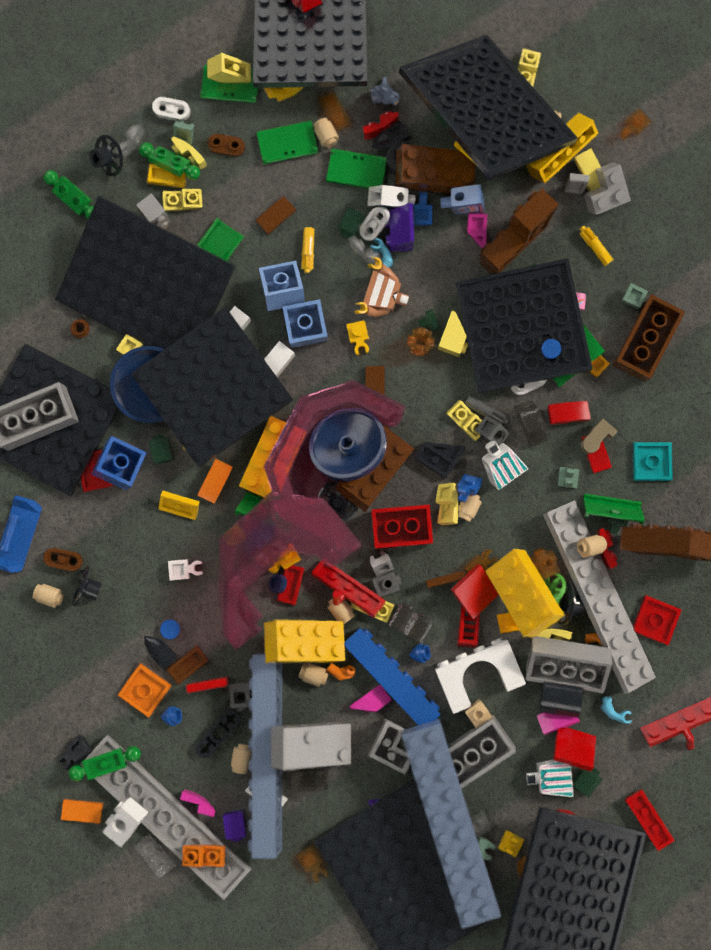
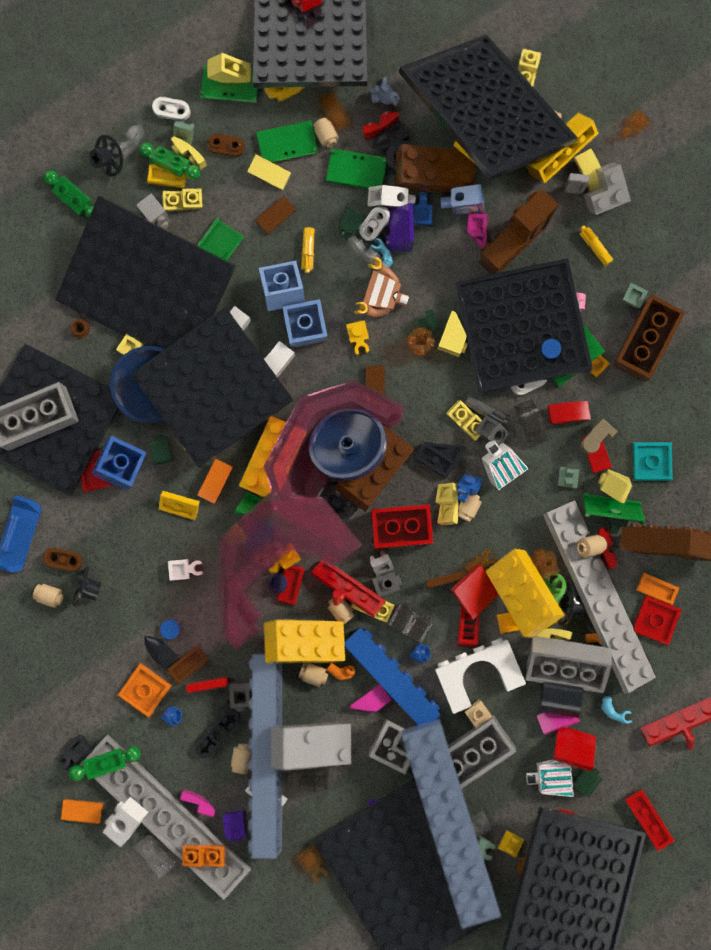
none -> light yellow slope [247,155,291,190]
none -> light yellow slope [598,469,632,504]
none -> orange tile [636,573,679,606]

